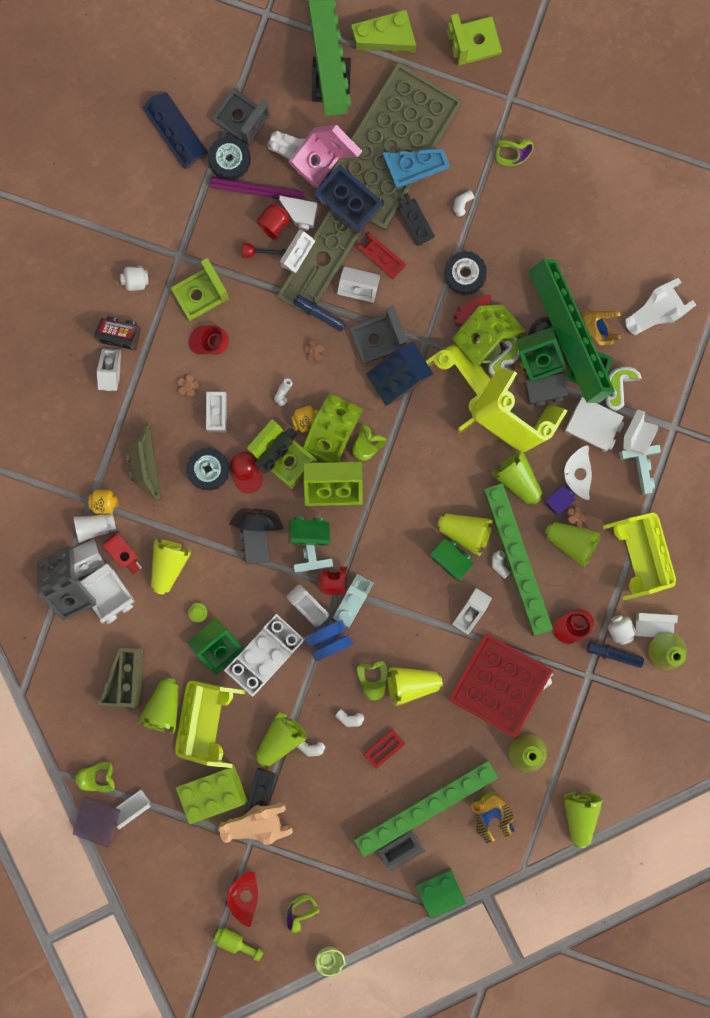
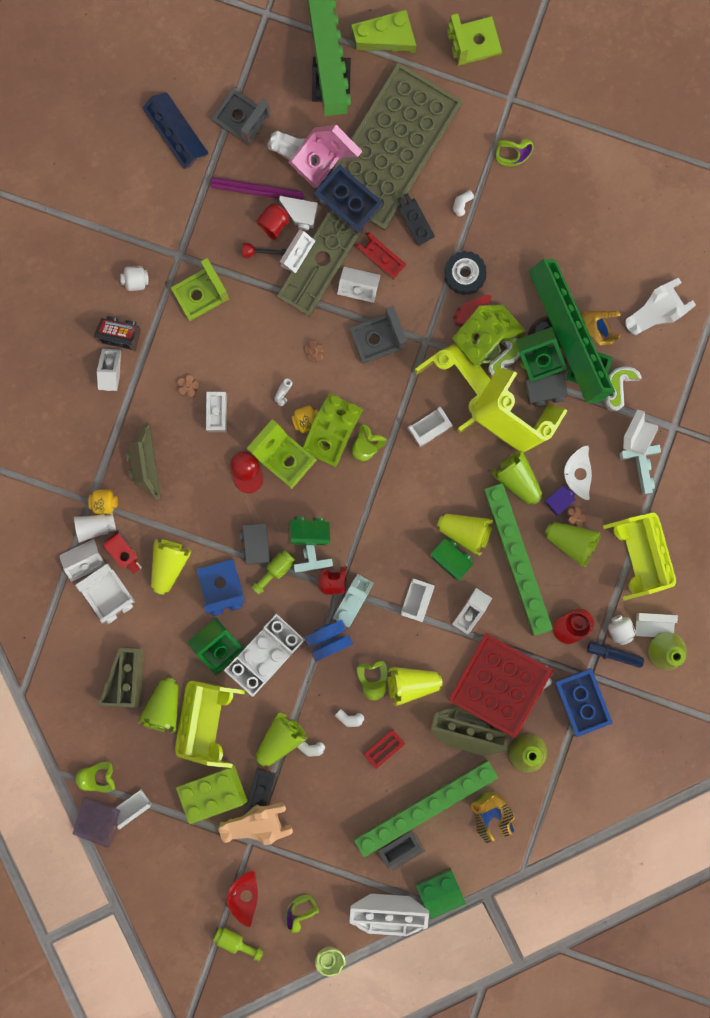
dark grey bracket [37,546,96,621] -> none
black wheel [186,448,230,491] -> none
lime plate [188,603,208,622] -> none
red cap [189,325,229,355] -> none
black wheel [208,136,251,180] -> none
black piece [229,508,284,531] -> none
black hinge [255,428,297,474] -> none
white animal [287,584,329,628] -> none
dark blue axle [293,294,346,331] -> none
lime brick [304,462,363,506] -> none
dark blue brick [366,342,433,406] -> none
dark azure wing [382,149,450,189] -> none
white arm [492,550,511,579] -> none
lime cone [563,792,603,848] -> none
white panel [564,396,624,452] -> none
none -> blue bracket [196,559,246,616]
none -> lime piece [251,550,295,595]
none -> white wedge [350,894,429,936]
none -> white panel [400,579,435,622]
none -> white panel [407,407,453,448]
none -> olive wedge [431,706,510,756]
none -> blue brick [553,668,613,737]

